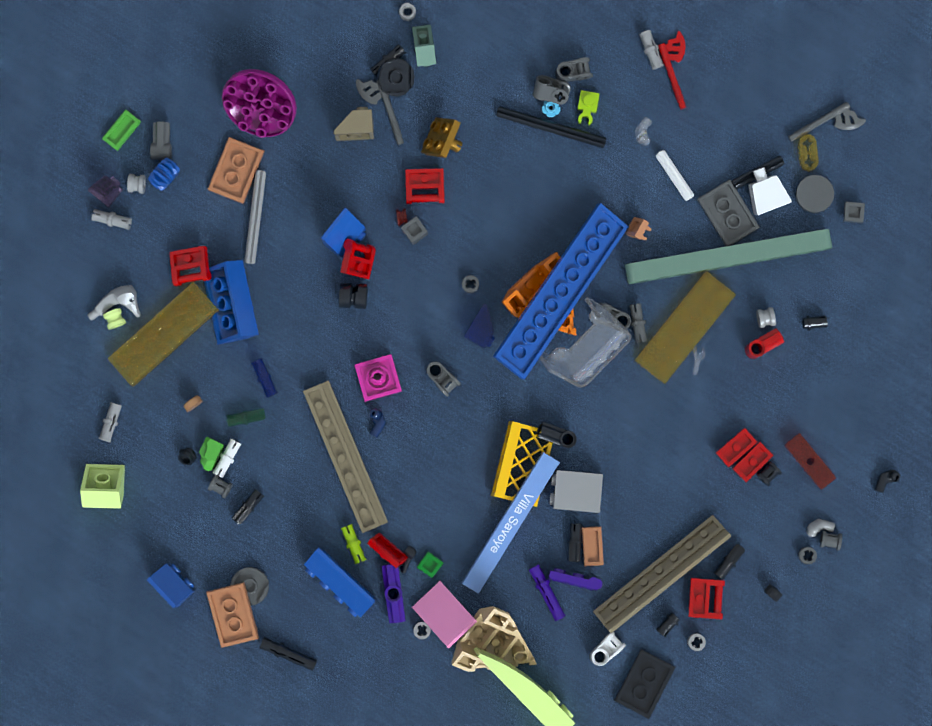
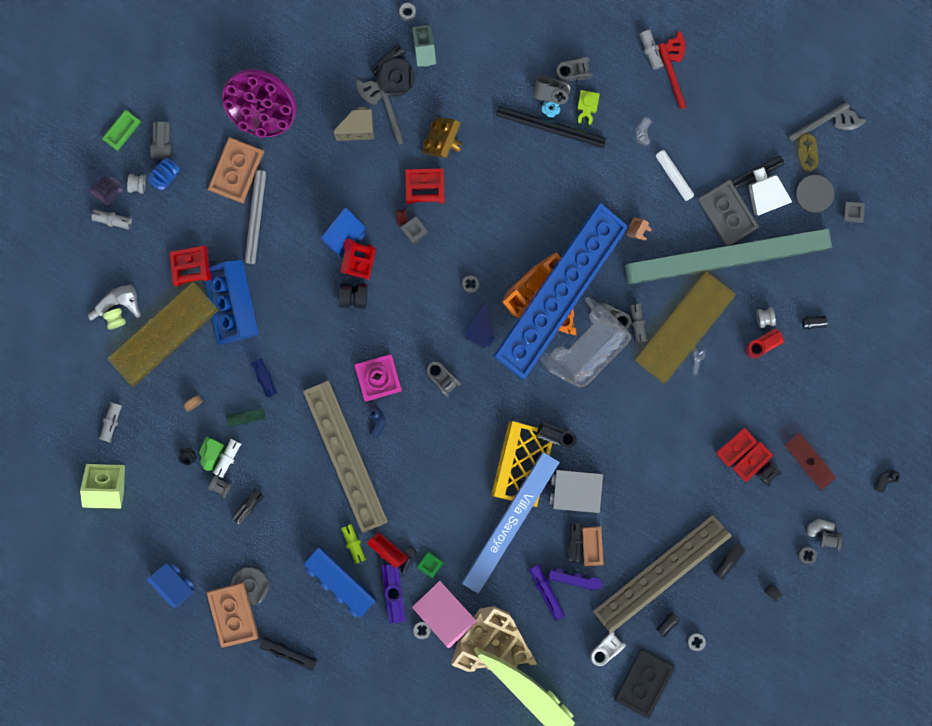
red plate [688,578,725,619] -> none

